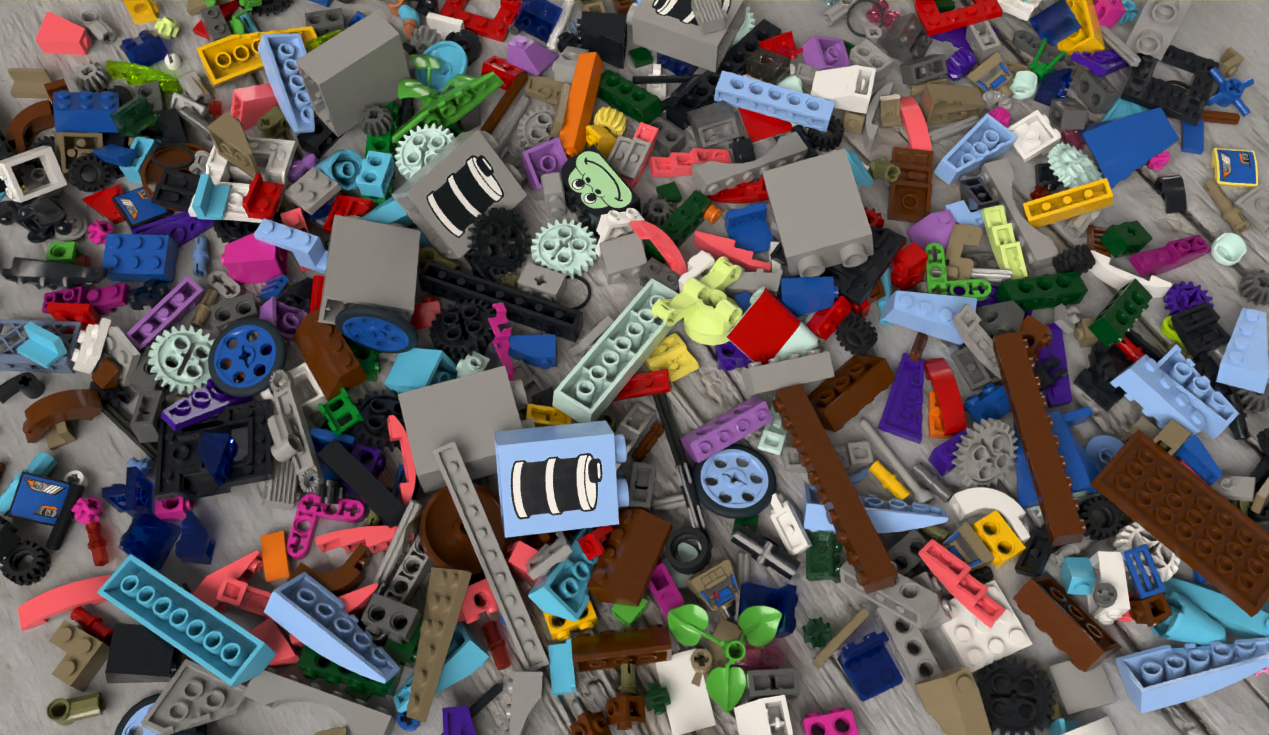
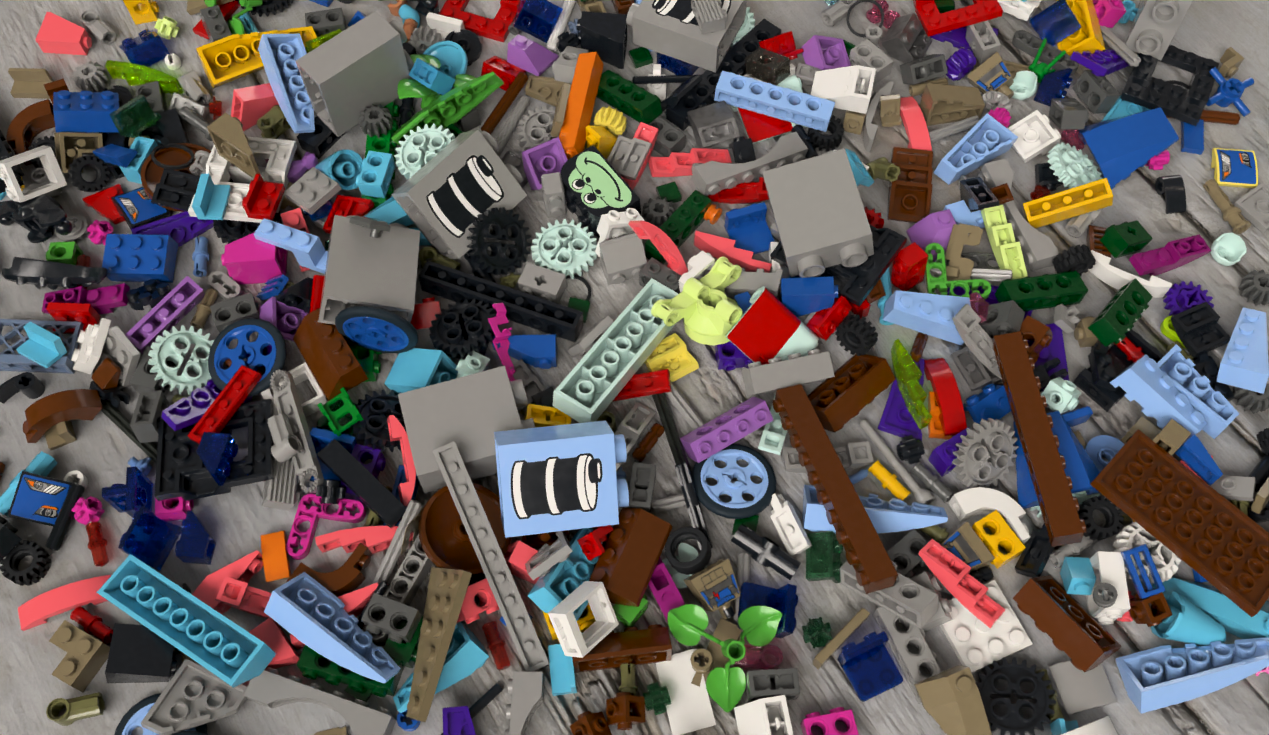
black pin [1225,394,1251,440] -> none
none -> red tile [187,365,262,448]
none -> dark grey piece [349,216,391,238]
none -> dark azure brick [409,58,456,95]
none -> white window [548,581,619,658]
none -> dark green tile [568,297,590,323]
none -> clear neon green slope [891,339,932,430]
none -> black gear [896,435,925,465]
none -> clear pink tile [970,292,989,323]
none -> reddish brown slope [990,183,1014,207]
none -> light aqua brick [1041,377,1082,413]

